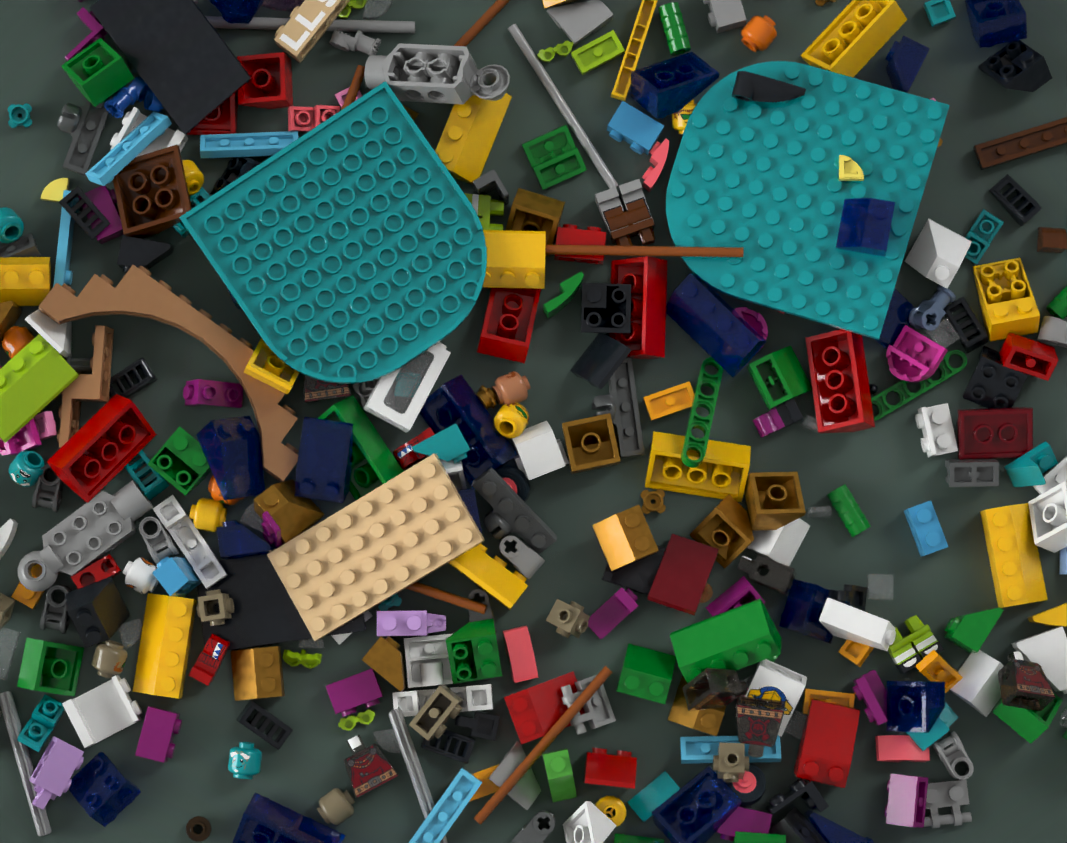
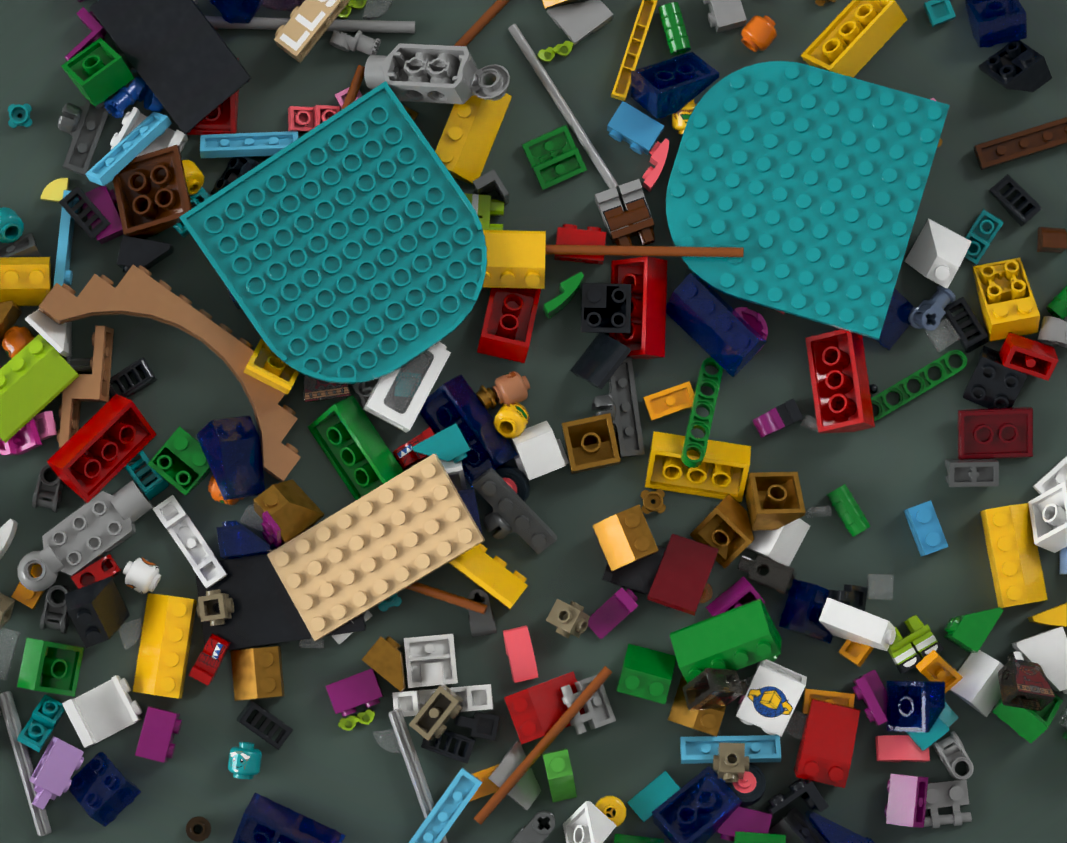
teal head [8,450,45,487] -> none
dark tan head [92,640,128,678] -> none
light grey piece [139,517,179,565] -> none
dark azure brick [152,557,202,596] -> none
magenta bracket [183,379,243,408] -> none
yellow head [189,497,227,532] -> none
red slope [237,52,293,109] -> none
lime piece [282,649,322,669] -> none
clear blue slope [295,417,353,503] -> none
dark tan head [317,788,355,825] -> none
torso [344,734,399,798] -> none
lavender hinge [377,610,446,637] -> none
green slope [446,619,502,684] -> none
light grey piece [499,536,545,580] -> none
pearl gold slope [506,188,565,257] -> none
lime plate [571,30,625,75] -> none
red slope [583,747,637,789] -> none
black piece [732,71,806,102] -> none
torso [736,696,786,757] -> none
green slope [747,346,812,411] -> none
clear blue slope [836,198,895,257] -> none
light yellow tile [839,155,864,181] -> none
clear blue slope [885,35,930,93] -> none
dark pink slope [886,325,948,382] -> none
white bracket [915,403,958,458] -> none
teal slope [1004,441,1058,487] -> none

